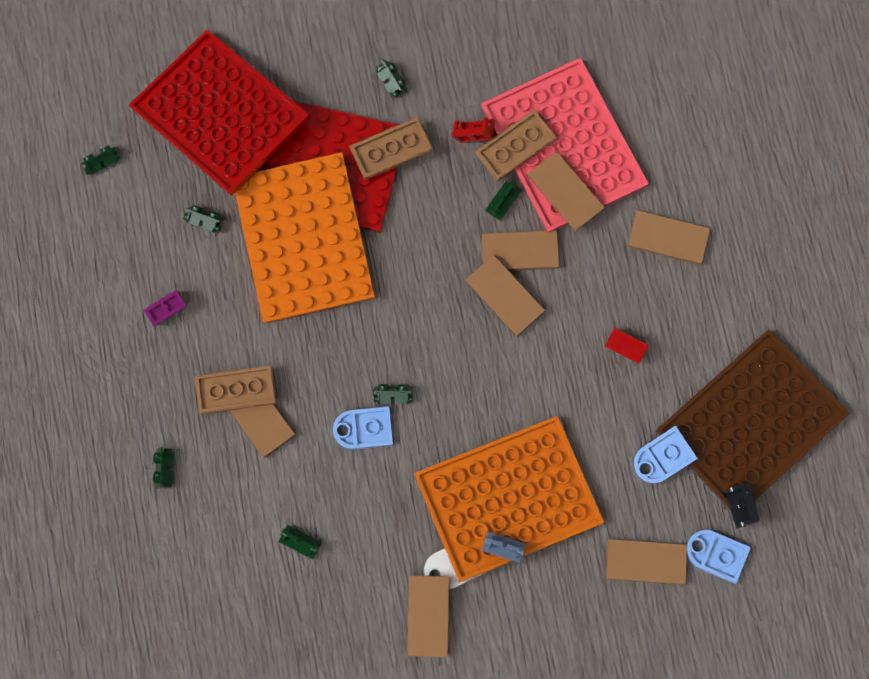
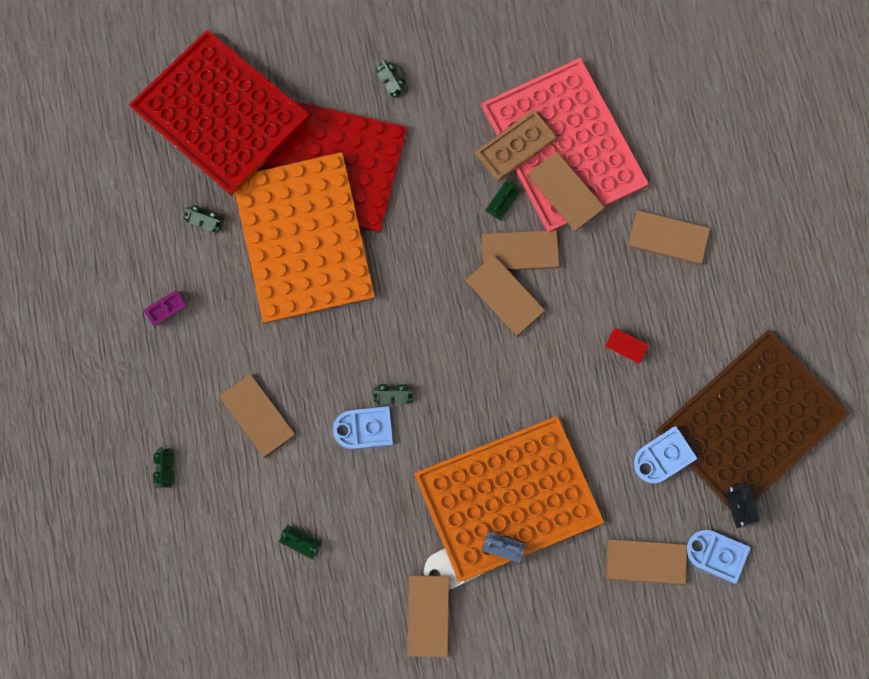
dark green hinge [81,145,120,175] -> none
medium nougat tile [194,365,276,415] -> none
medium nougat tile [349,117,433,180] -> none
red hinge [451,117,495,143] -> none

